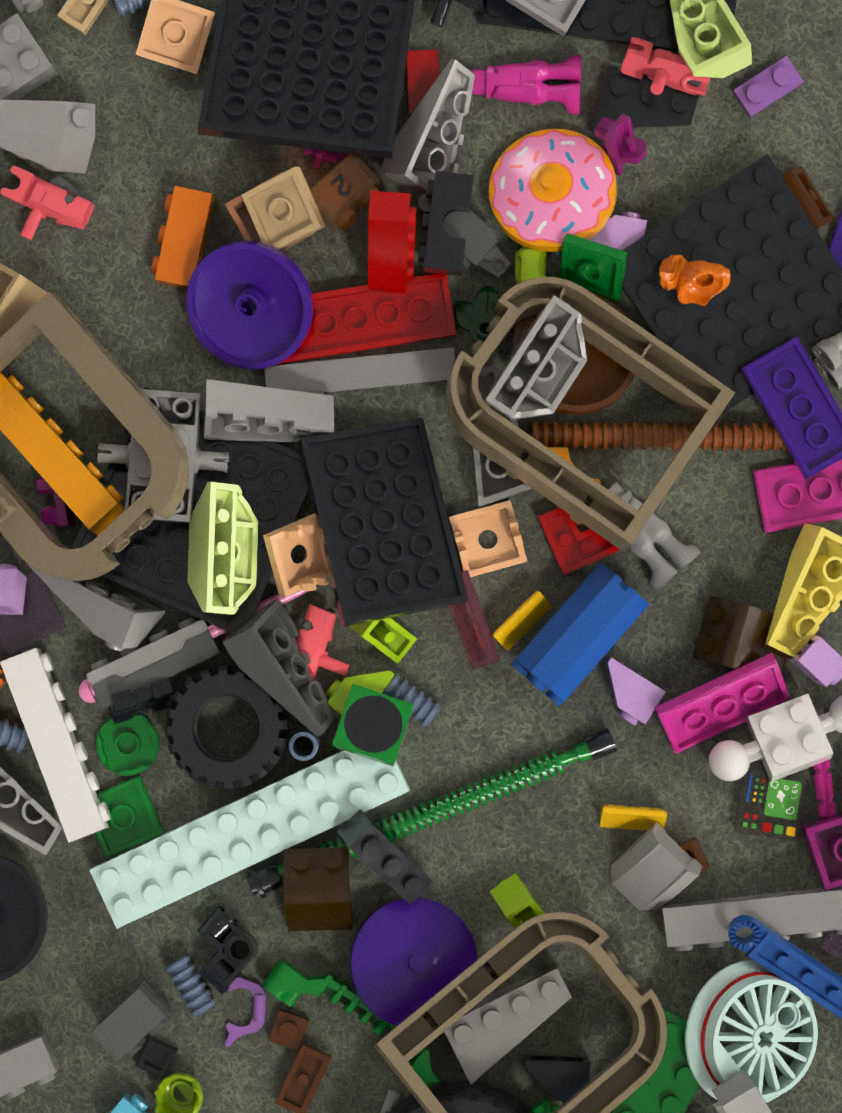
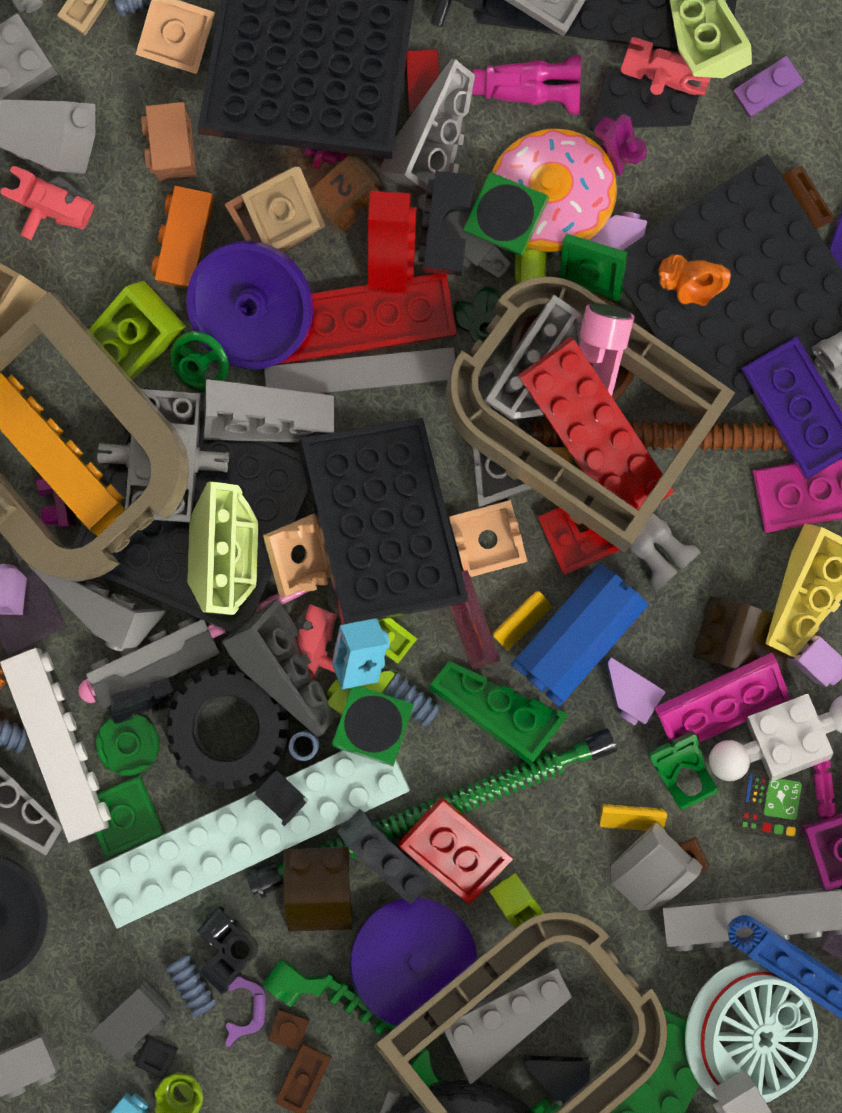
none -> lime slope [89,281,187,380]
none -> nougat brick [141,102,197,182]
none -> green piece [170,331,229,391]
none -> black bracket [255,770,309,827]
none -> medium azure brick [332,618,389,689]
none -> plate [398,796,513,905]
none -> green wing [429,661,569,766]
none -> tile [463,172,549,257]
none -> red plate [517,337,674,510]
none -> bright pink piece [579,303,634,396]
none -> green piece [648,731,718,810]

